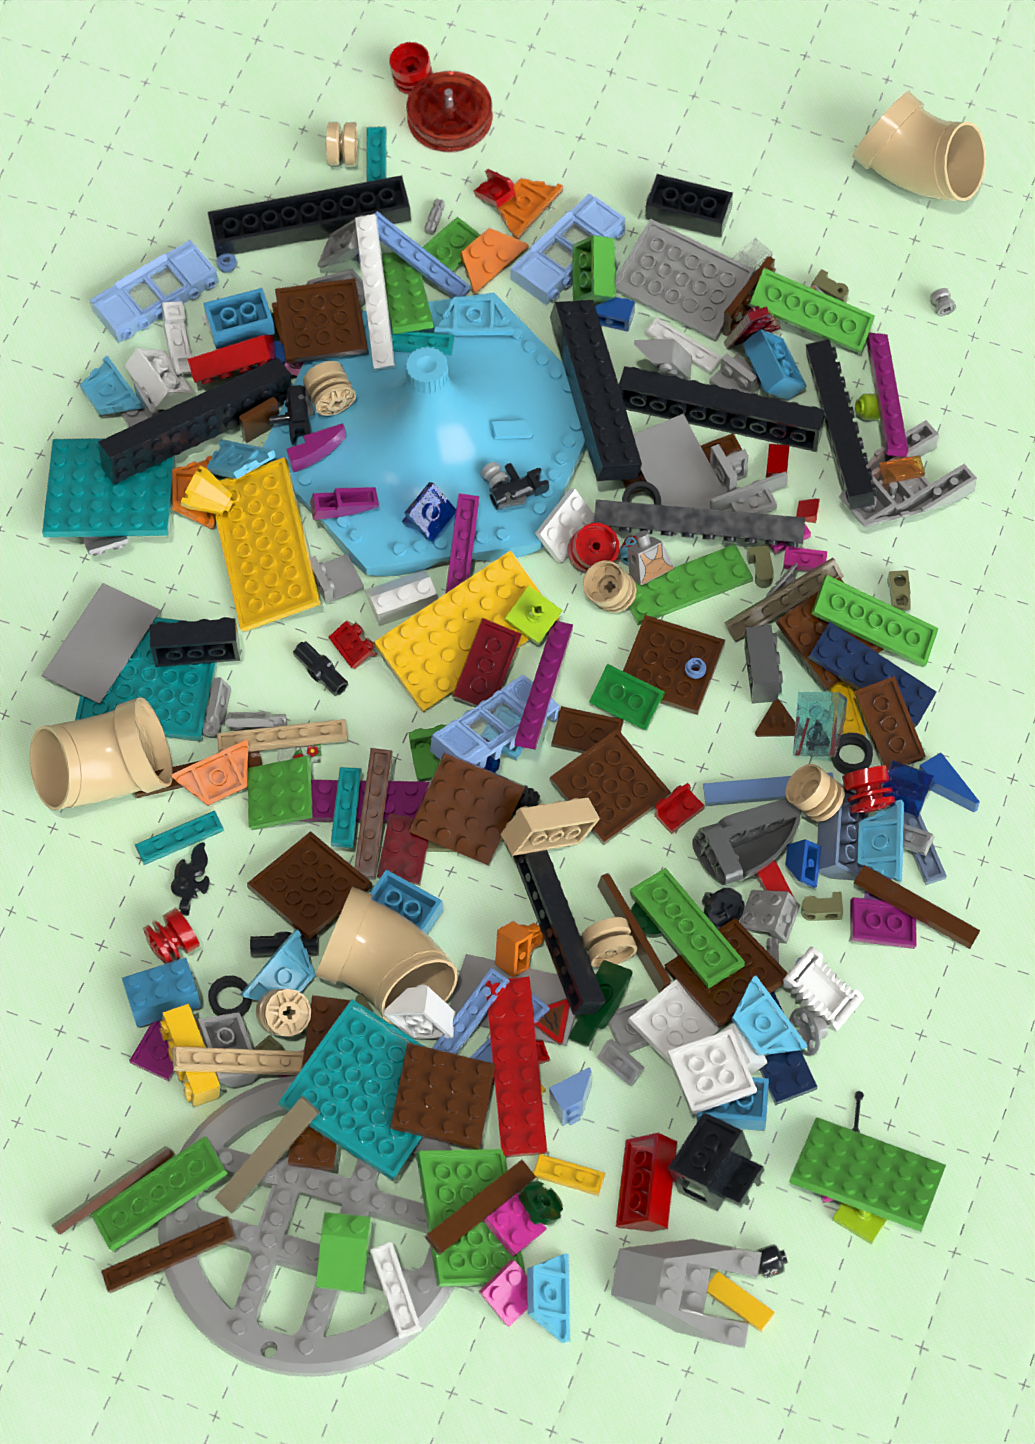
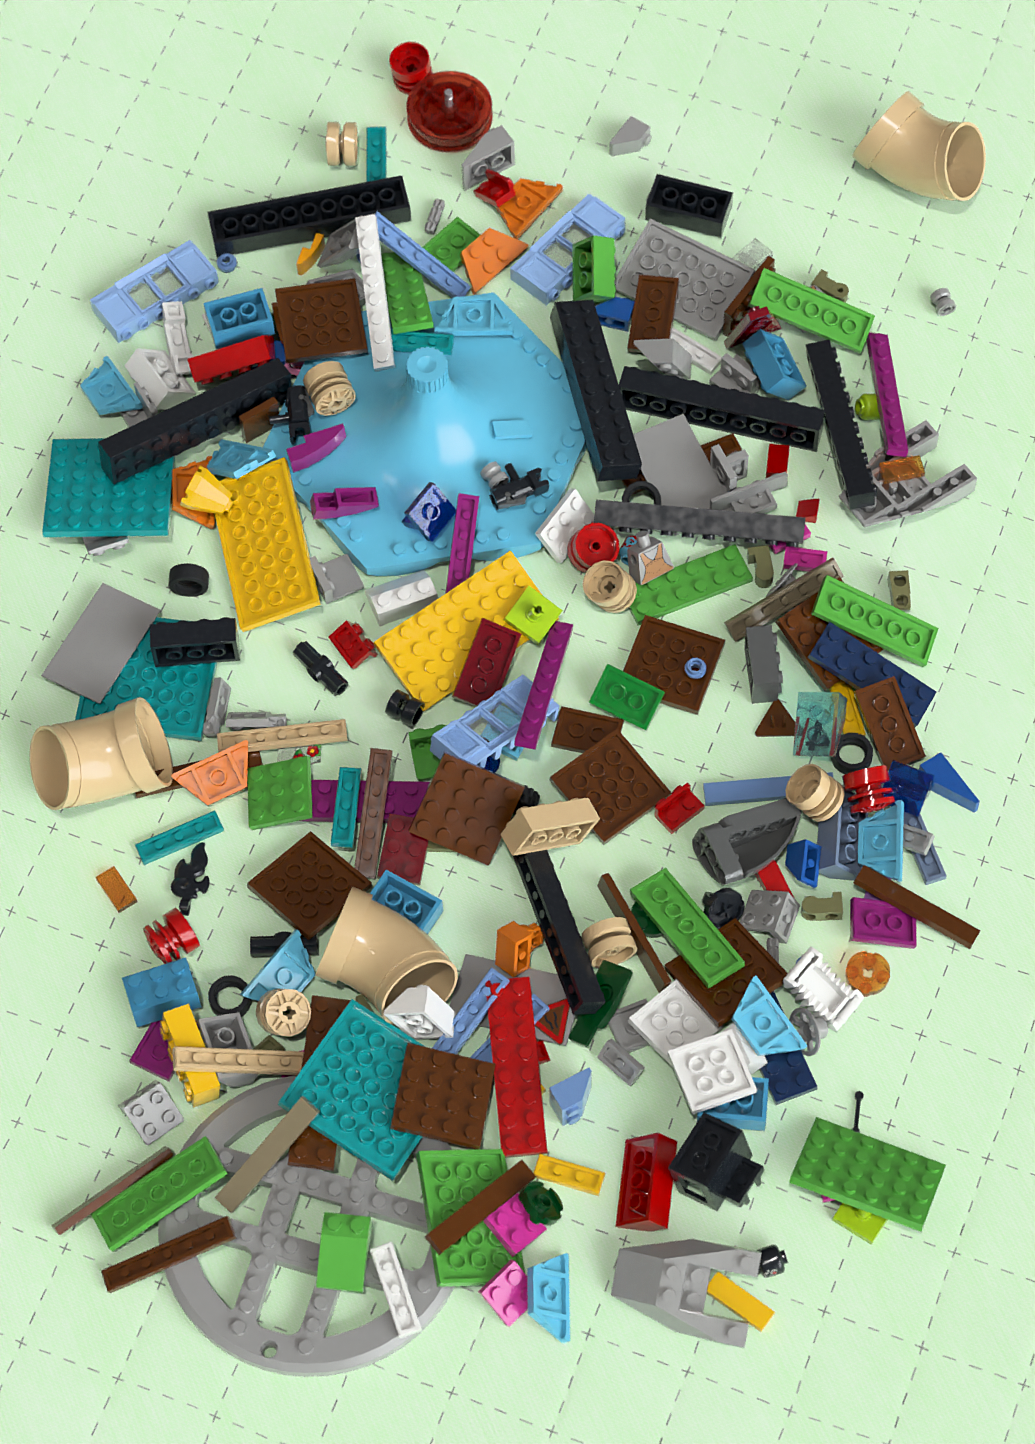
none -> clear orange tile [95,866,138,913]
none -> light grey bracket [118,1080,184,1145]
none -> black tyre [168,563,209,597]
none -> light orange slope [296,233,325,275]
none -> black wheel [385,689,425,727]
none -> light grey slope [462,125,515,191]
none -> light grey slope [609,116,651,156]
none -> reddish brown plate [627,275,680,353]
none -> clear orange plate [845,951,890,997]

